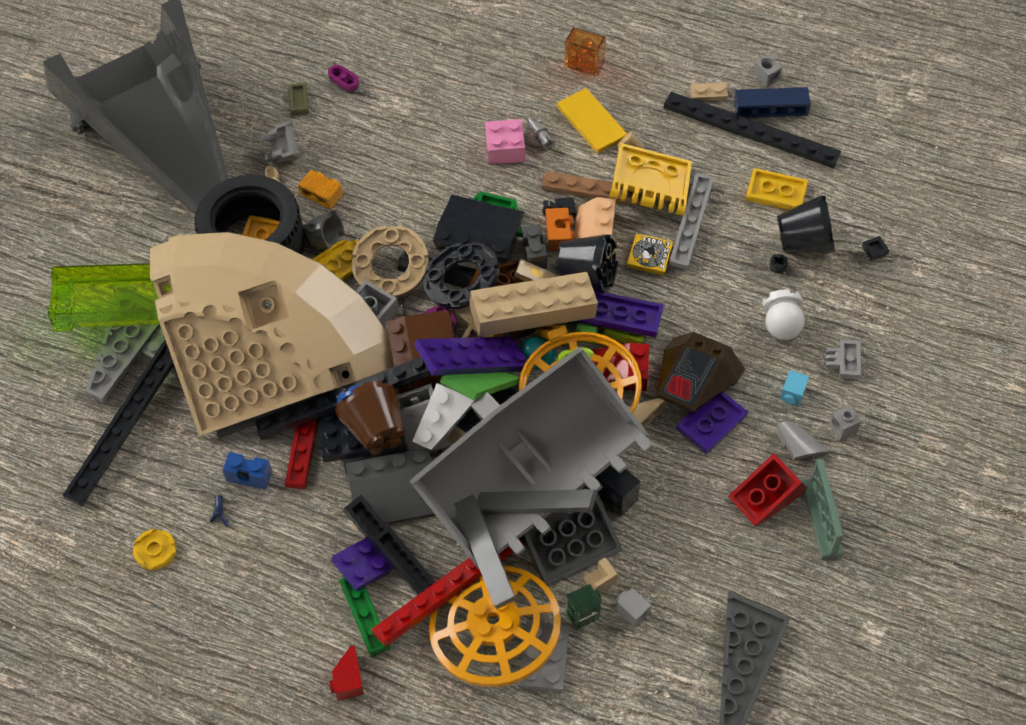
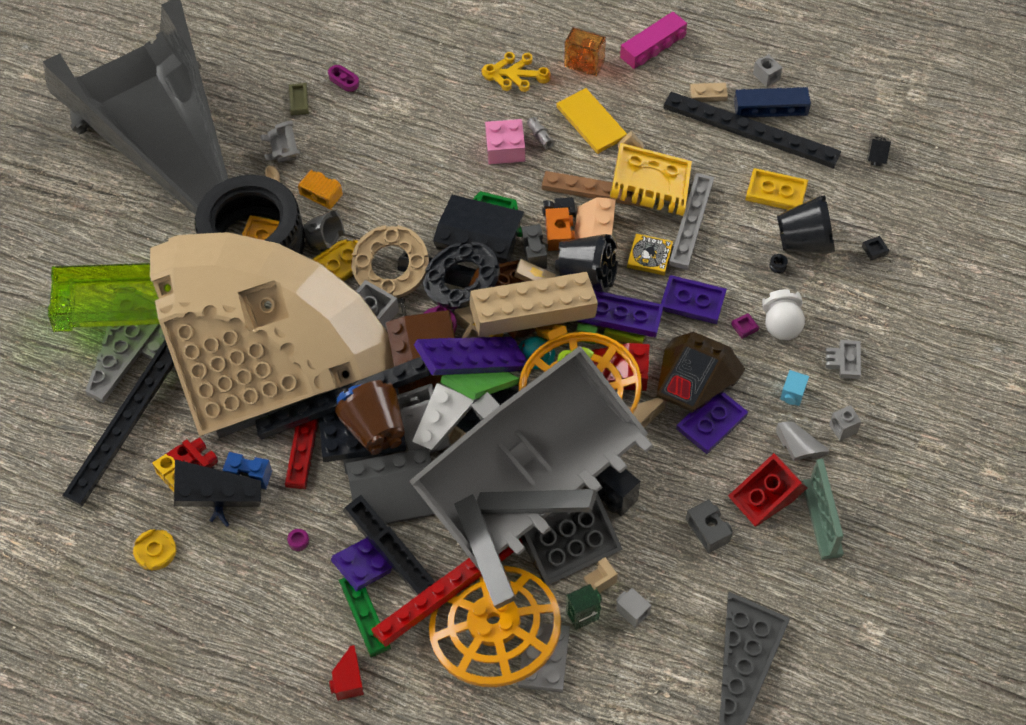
none -> red hips [152,437,218,493]
none -> black wedge [174,459,261,507]
none -> magenta tile [287,529,309,551]
none -> yellow plant [482,52,551,92]
none -> dark pink brick [620,11,687,69]
none -> dark purple plate [661,275,727,324]
none -> dark grey brick [686,499,733,553]
none -> magenta tile [731,313,759,339]
none -> black slope [867,136,891,166]

